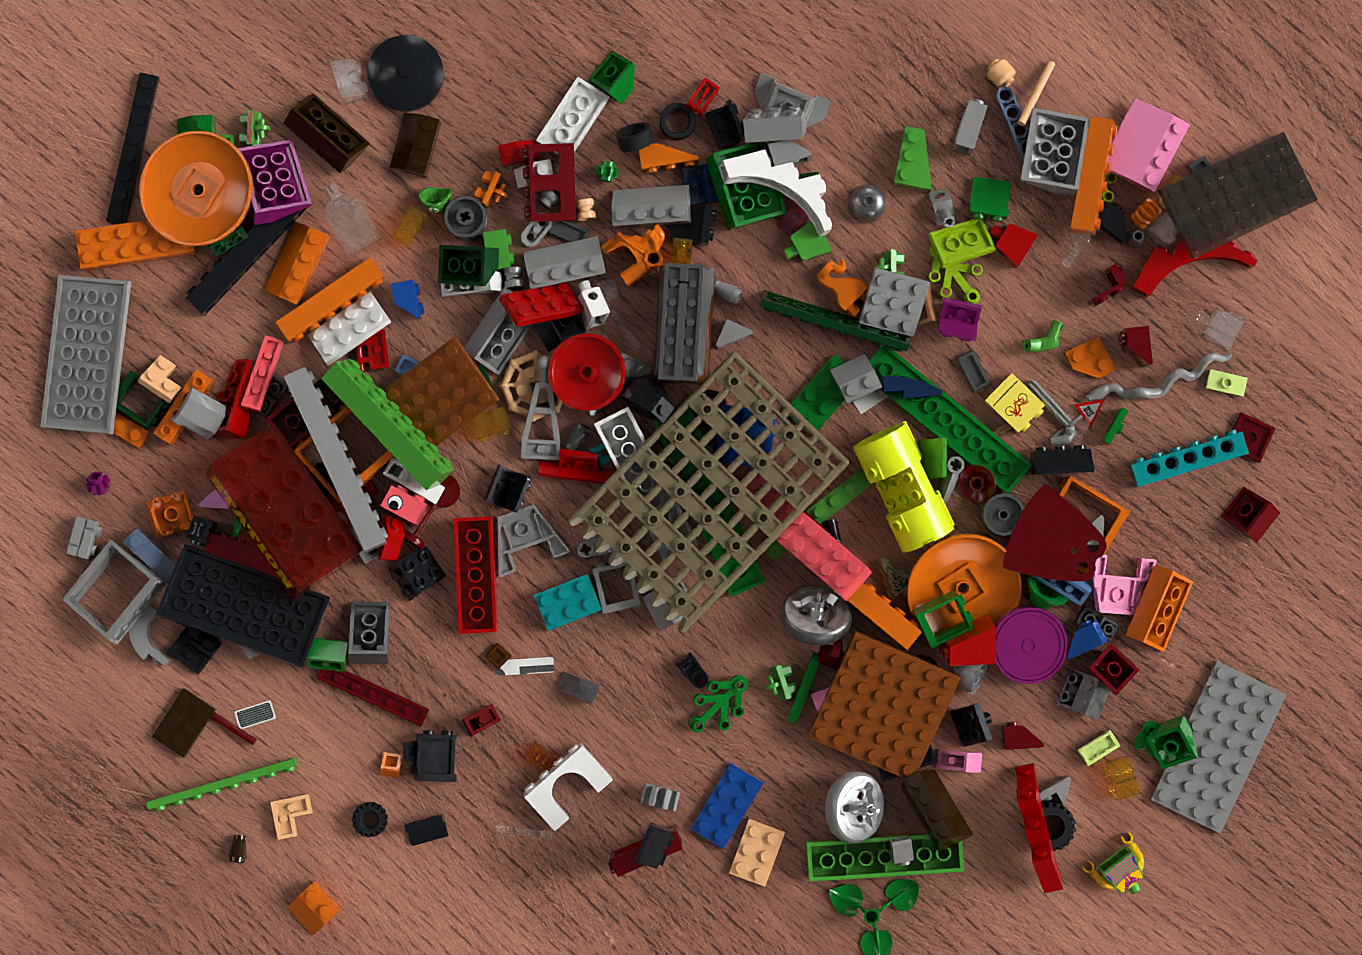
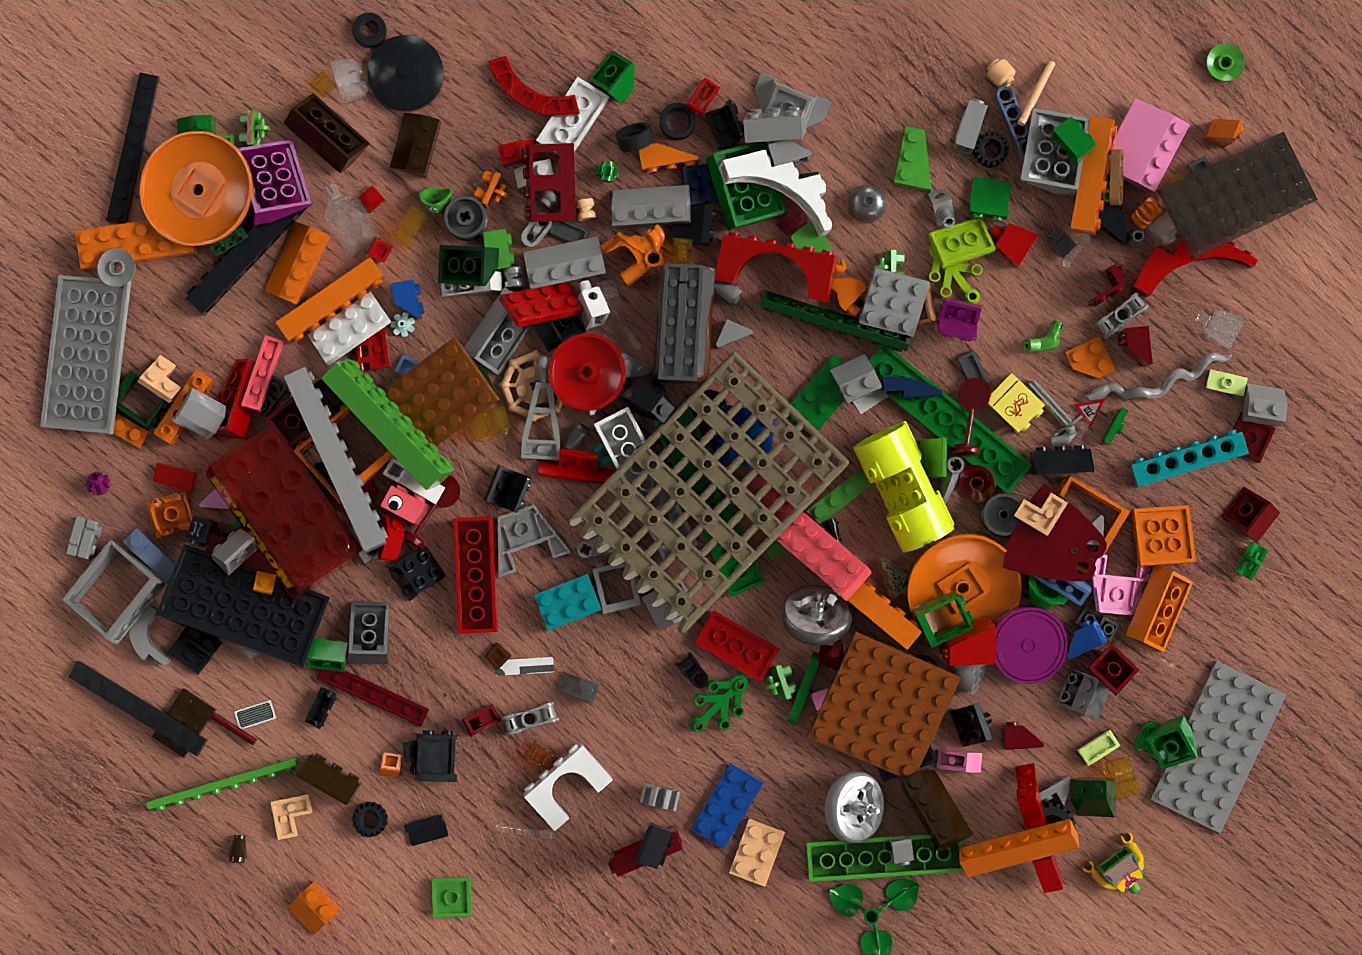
none -> black plate [69,661,208,756]
none -> light grey dish [97,248,136,287]
none -> red slope [153,463,197,492]
none -> light grey slope [212,528,257,575]
none -> light orange plate [253,571,276,595]
none -> dark brown slope [296,753,362,805]
none -> black hinge [305,687,337,729]
none -> clear yellow tile [310,70,337,98]
none -> black tyre [352,13,387,47]
none -> red plate [358,185,386,213]
none -> red plate [366,237,393,263]
none -> light aqua plant [391,313,415,337]
none -> bright green plate [432,877,472,918]
none -> red tile [488,56,580,117]
none -> light grey piece [501,701,559,736]
none -> red plate [695,610,780,682]
none -> red arch [715,232,838,302]
none -> dark red piece [952,378,991,457]
none -> orange brick [959,819,1079,877]
none -> black tyre [973,131,1009,168]
none -> light nougat plate [1014,493,1068,536]
none -> black plate [1044,224,1077,258]
none -> green brick [1051,116,1096,164]
none -> dark green slope [1070,777,1116,817]
none -> light grey piece [1094,291,1149,340]
none -> medium nougat beam [1109,149,1124,206]
none -> orange plate [1132,505,1196,567]
none -> orange slope [1204,119,1243,148]
none -> bright green dish [1206,43,1245,81]
none -> green hips [1234,541,1269,580]
none -> light grey slope [1242,383,1288,427]

